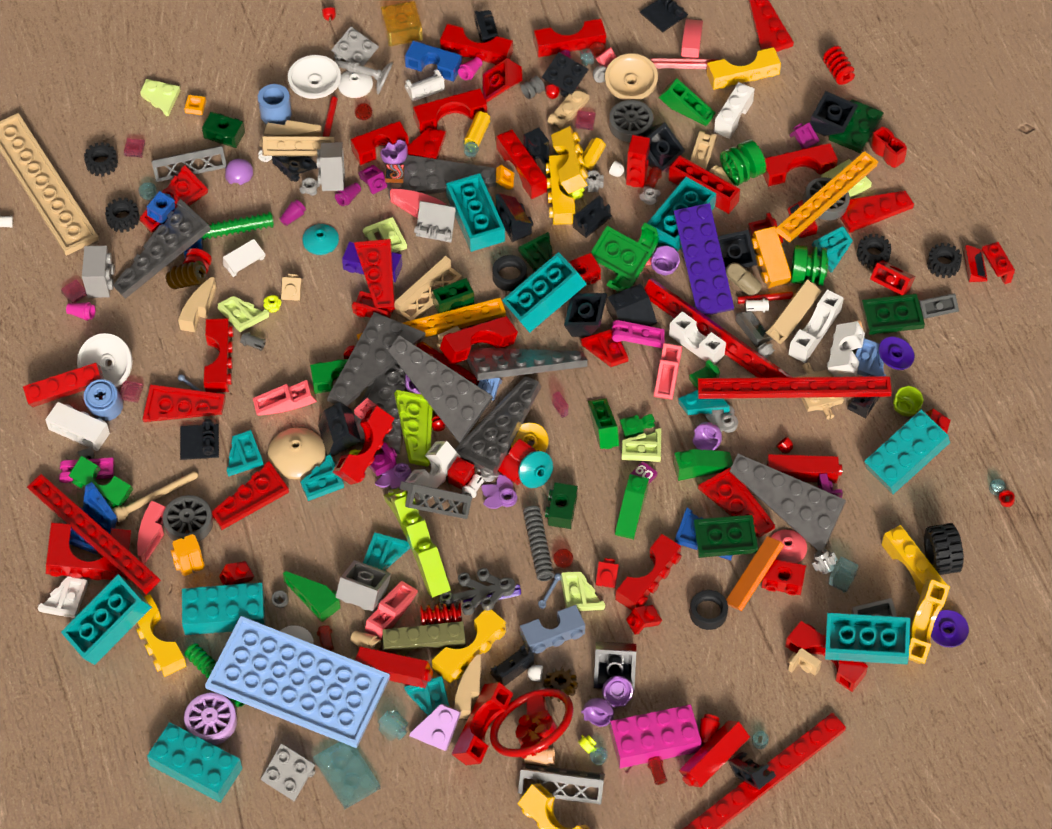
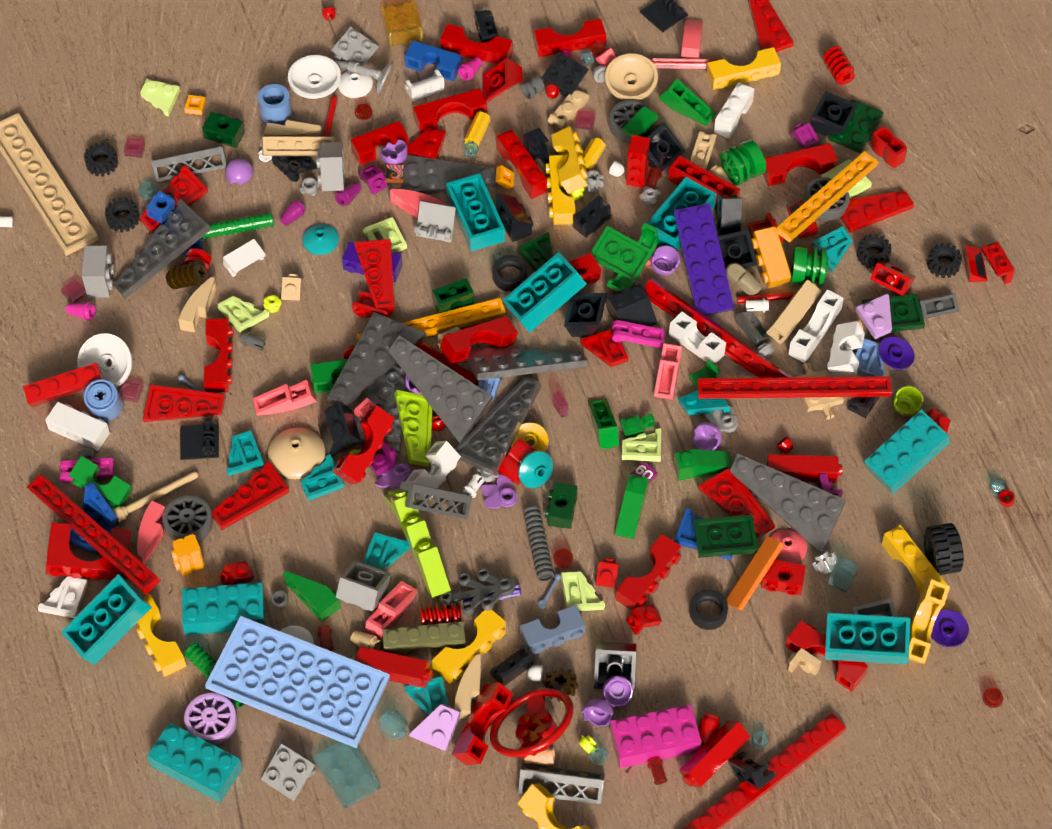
tan fence [395,256,462,321] -> none
red brick [448,457,475,490] -> none
none -> green tile [622,106,658,138]
none -> black hinge [717,194,742,235]
none -> lavender wing [856,294,892,339]
none -> clear red plate [982,688,1003,708]

